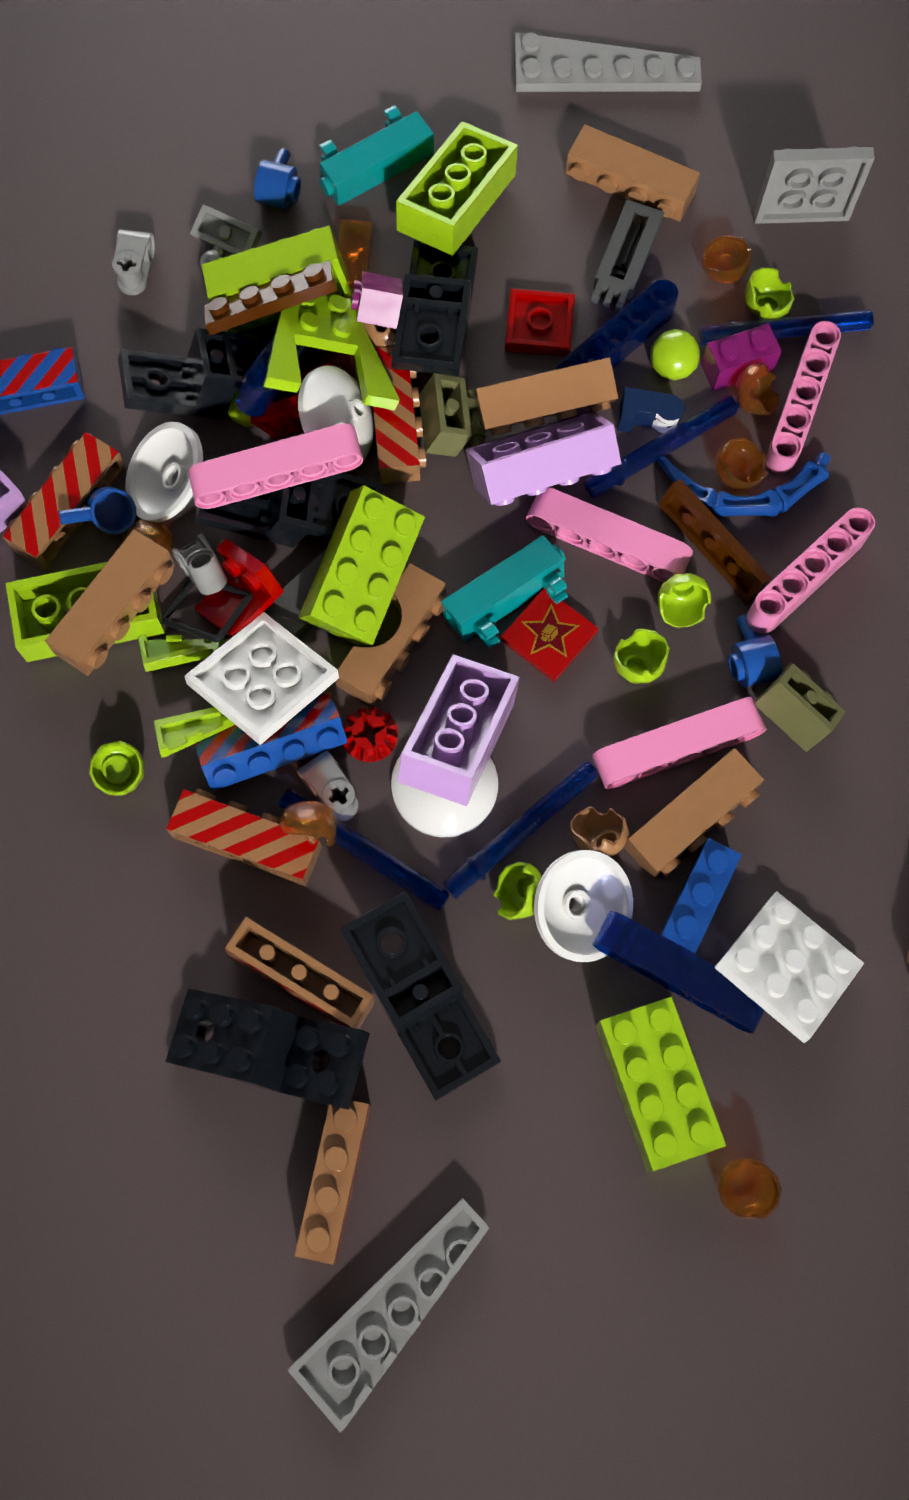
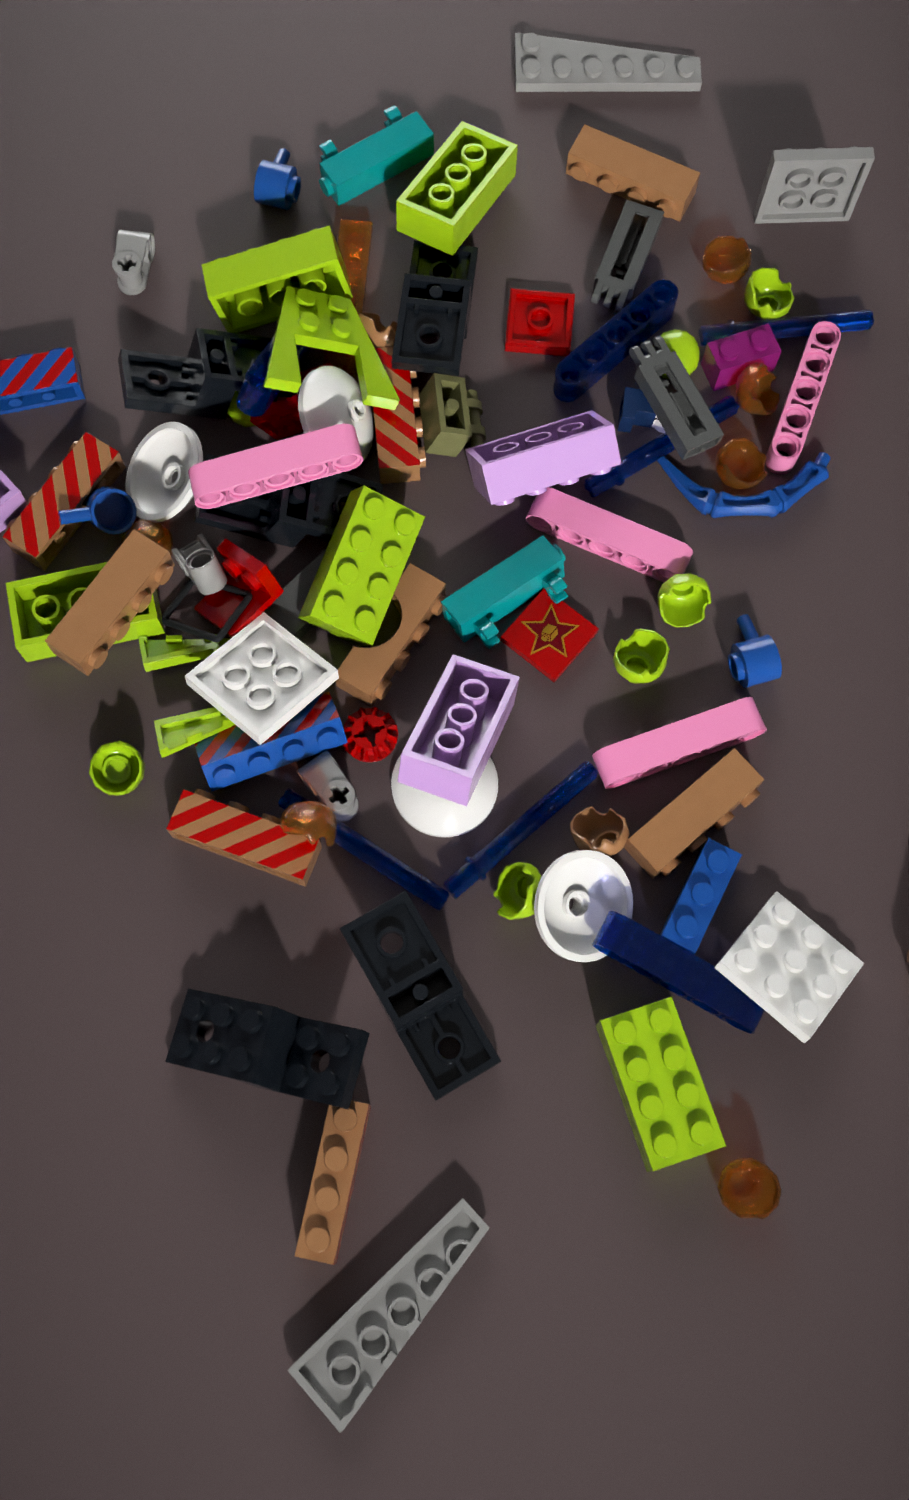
light grey plate [190,204,263,271] -> none
reddish brown plate [204,260,337,336] -> none
medium nougat brick [225,917,375,1029] -> none
brick [351,271,403,329] -> none
medium nougat brick [474,357,619,436] -> none
reddish brown plate [658,479,772,604] -> none
bright pink beam [746,507,875,634] -> none
olive brick [754,662,846,752] -> none
none -> dark grey hinge [629,336,724,461]

